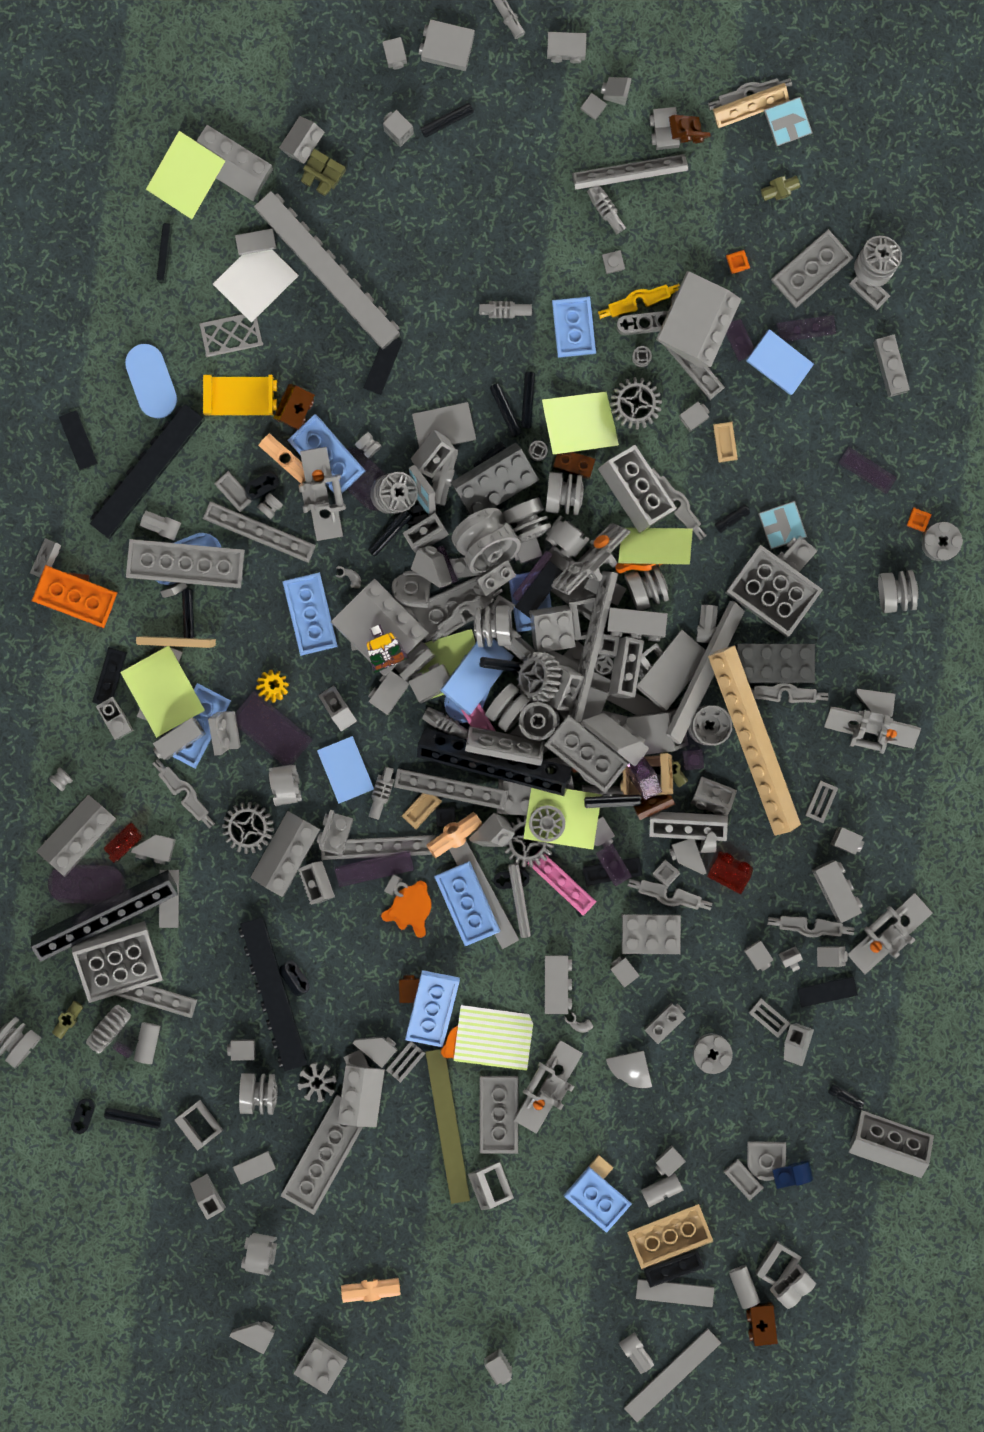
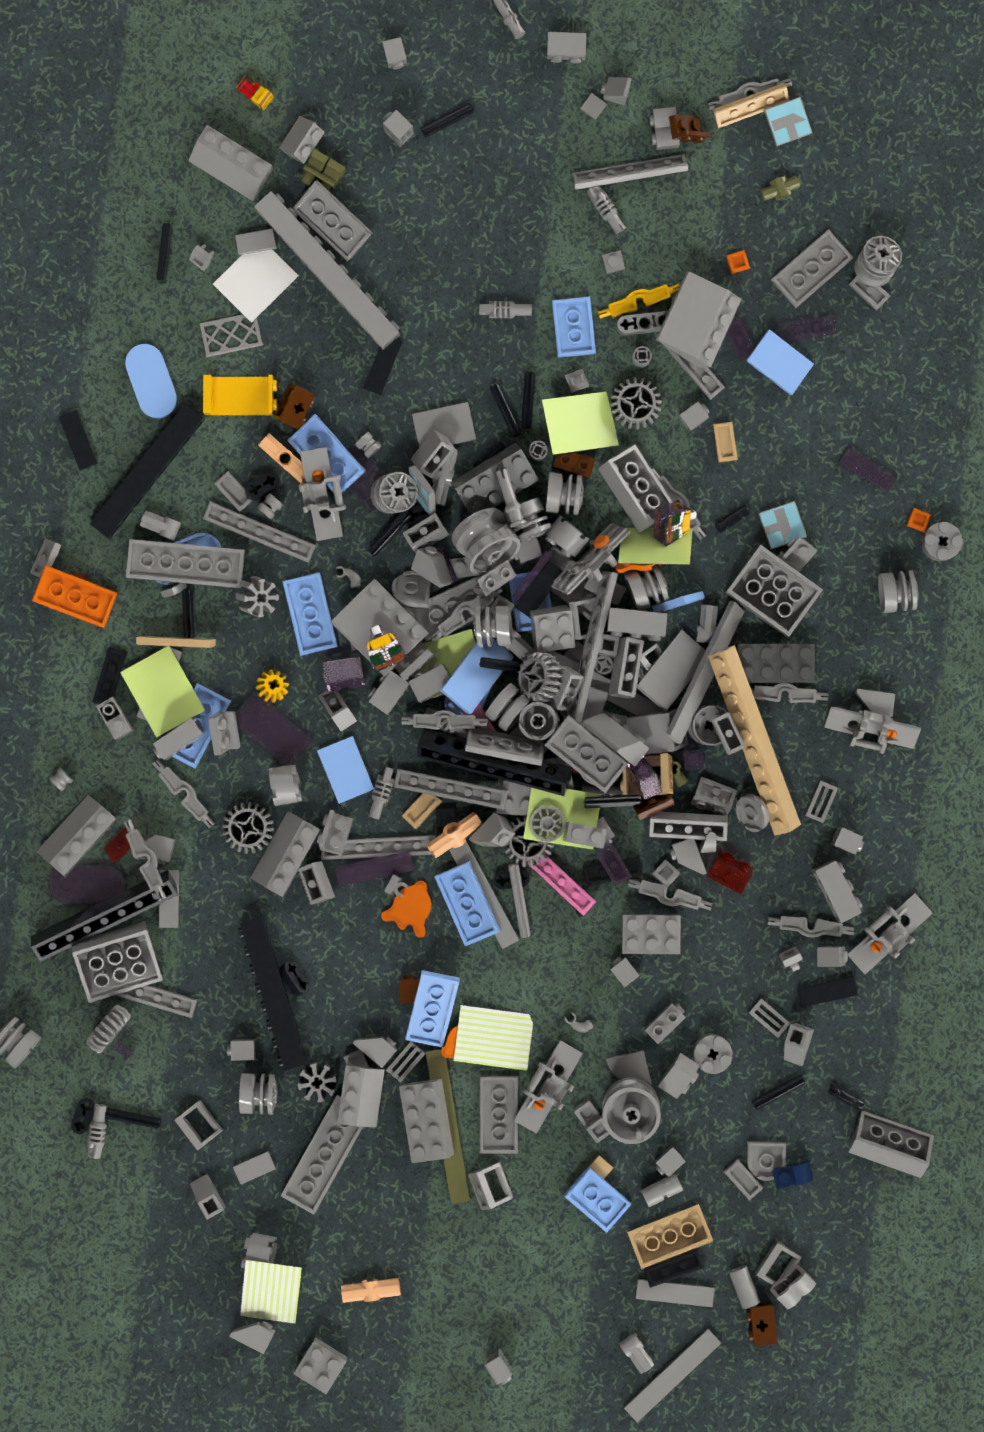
olive axle [52,1000,84,1039] -> none
light grey pin [134,1022,160,1064] -> none
yellowish green sticker [146,131,225,219] -> none
light grey brick [419,20,475,71] -> none
light grey brick [545,955,572,1014] -> none
light grey brick [743,940,773,971] -> none
light grey brick [873,334,910,398] -> none
none -> light grey hinge [87,1104,107,1159]
none -> light grey piece [124,819,166,901]
none -> light grey tile [189,244,214,271]
none -> leg [236,75,274,111]
none -> light grey gear [236,576,279,617]
none -> sticker [240,1260,302,1323]
none -> light grey tile [292,180,373,262]
none -> clear purple brick [322,656,365,691]
none -> light grey brick [399,1078,454,1163]
none -> light grey piece [401,710,488,730]
none -> light grey pin [496,469,526,528]
none -> light grey brick [563,822,607,849]
none -> light grey tile [565,369,589,394]
none -> light grey slope [573,1099,609,1143]
none -> light grey piece [602,1077,661,1144]
none -> light blue tile [652,591,705,613]
none -> torso [653,502,696,547]
none -> light grey brick [657,1053,700,1099]
none -> light grey brick [711,712,745,755]
none -> light grey tile [736,794,769,832]
none -> black axle [752,1075,805,1110]

